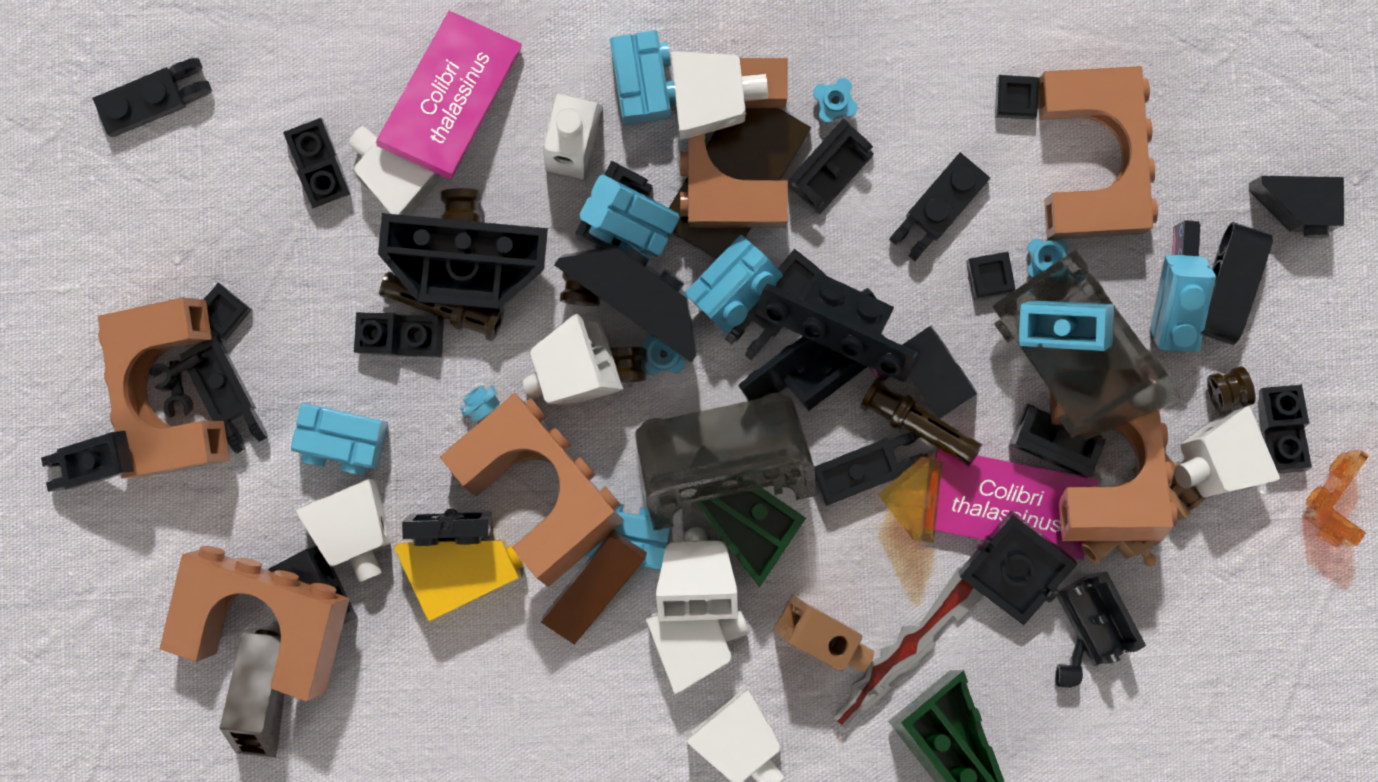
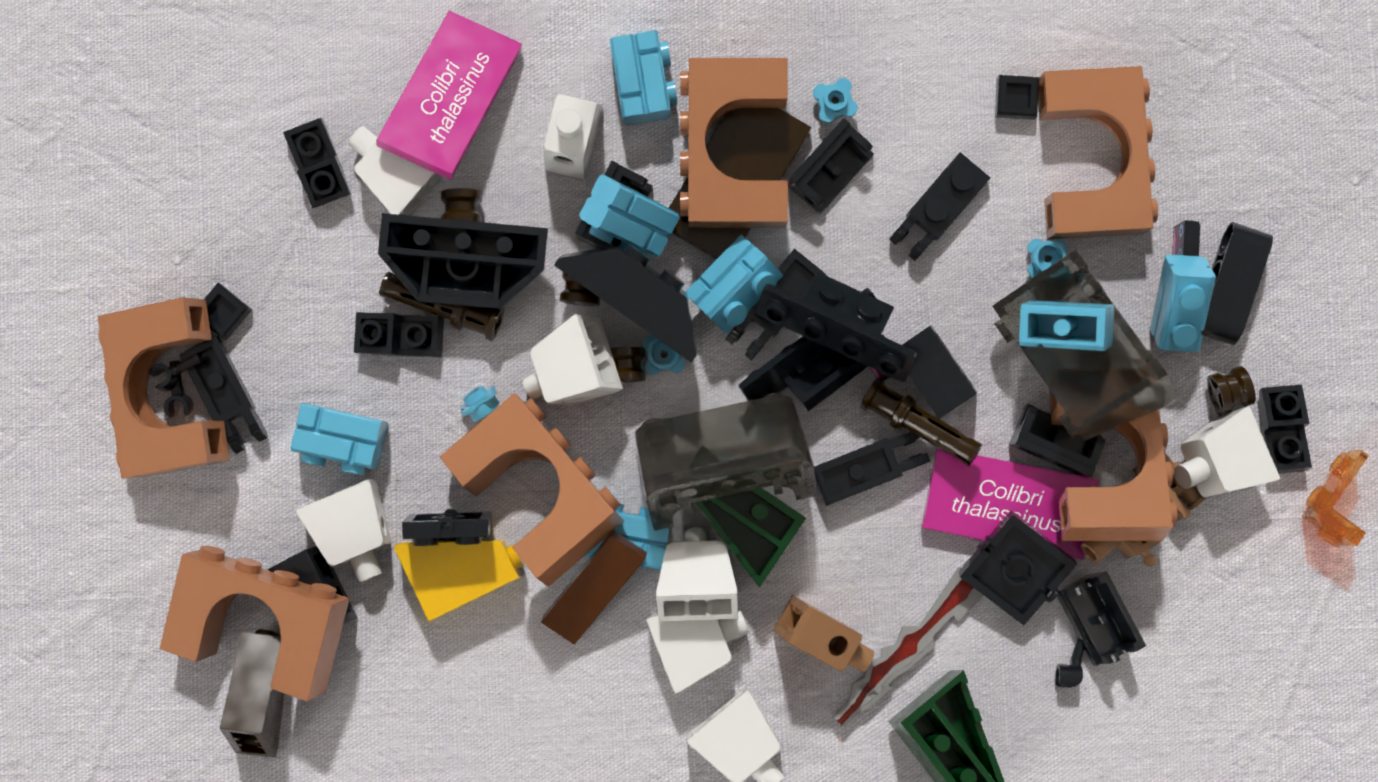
black hinge [41,431,134,492] -> none
black hinge [92,58,212,137] -> none
white torso [671,51,768,139] -> none
clear yellow slope [878,457,942,544] -> none
black tile [966,251,1016,300] -> none
black slope [1249,176,1344,238] -> none

